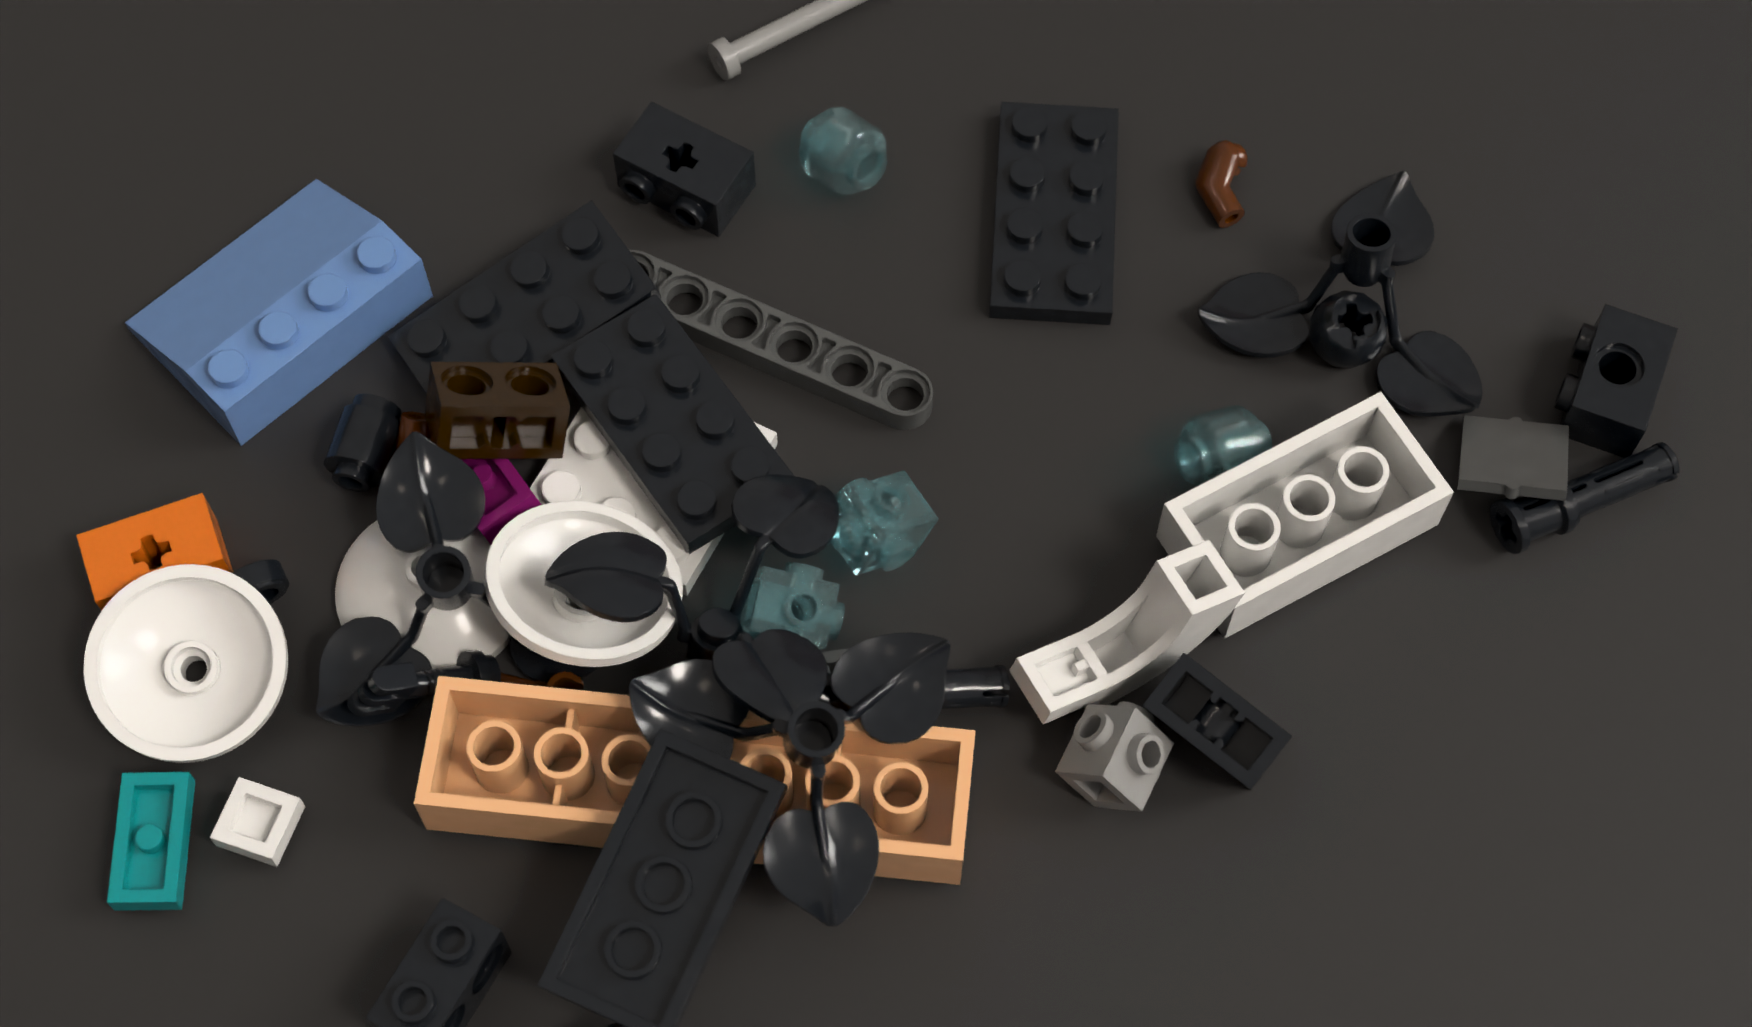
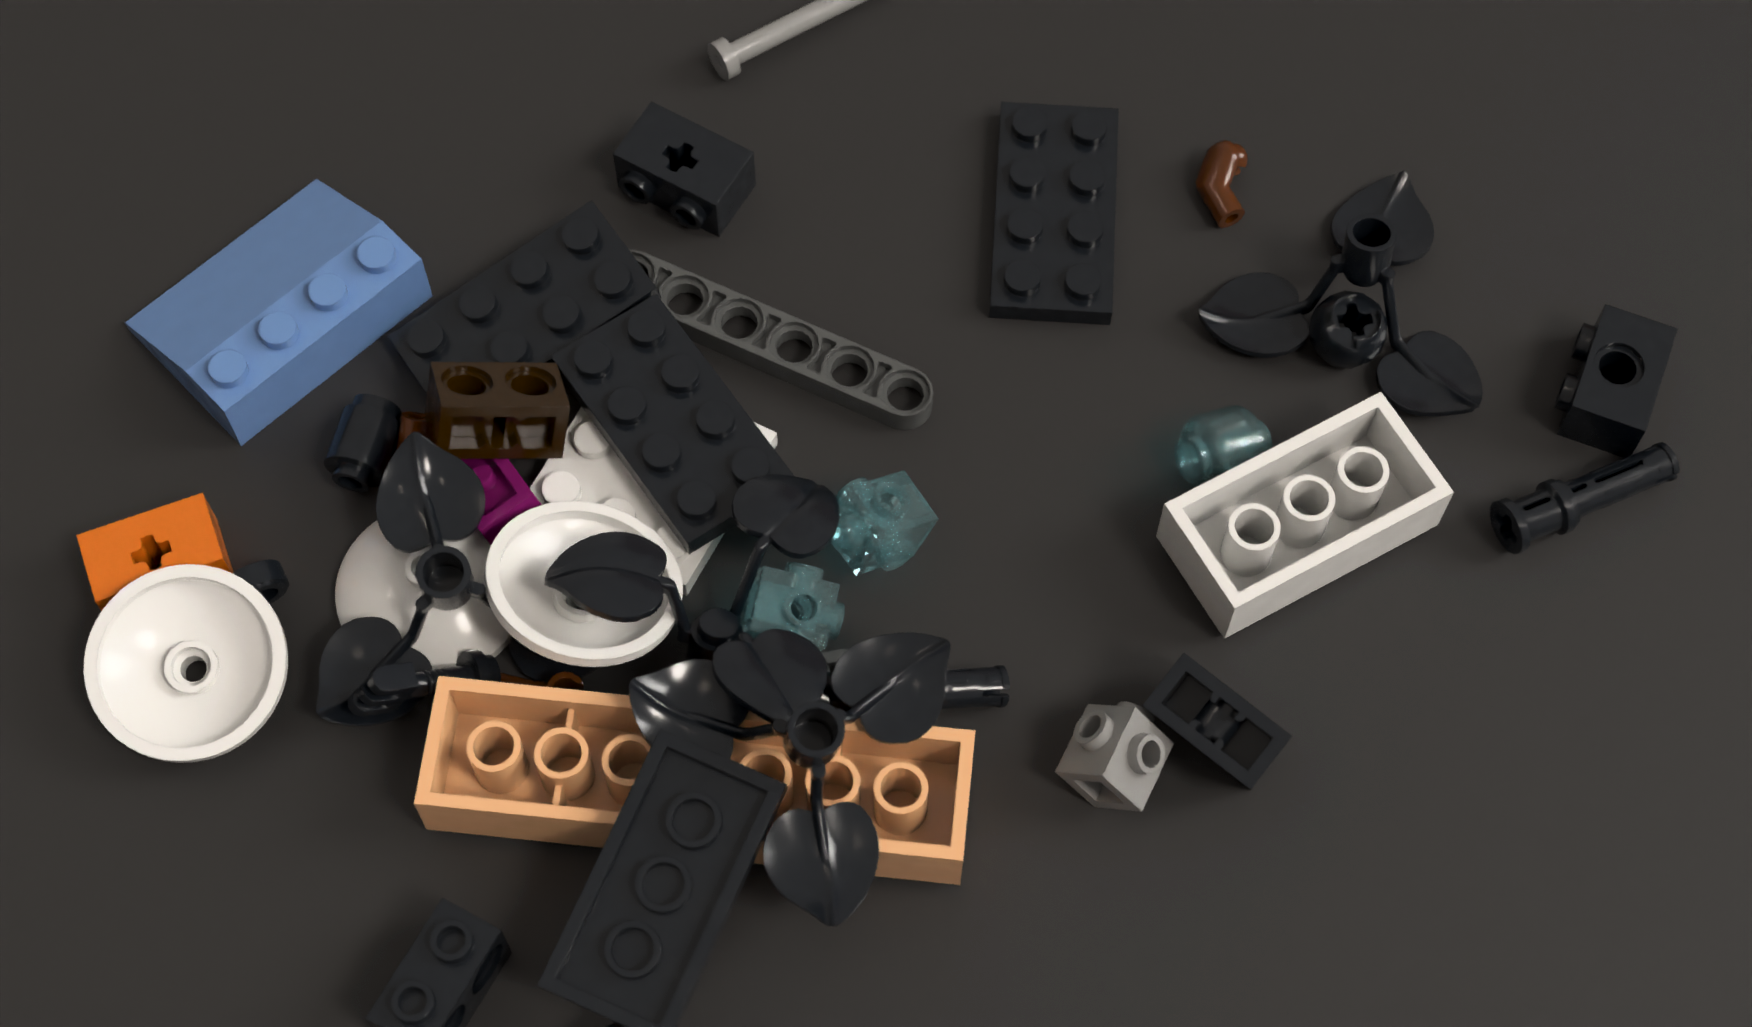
teal plate [107,772,196,911] -> none
white plate [210,777,305,867] -> none
clear light blue head [799,107,887,196] -> none
white arch [1009,540,1245,724] -> none
dark grey piece [1457,415,1569,501] -> none

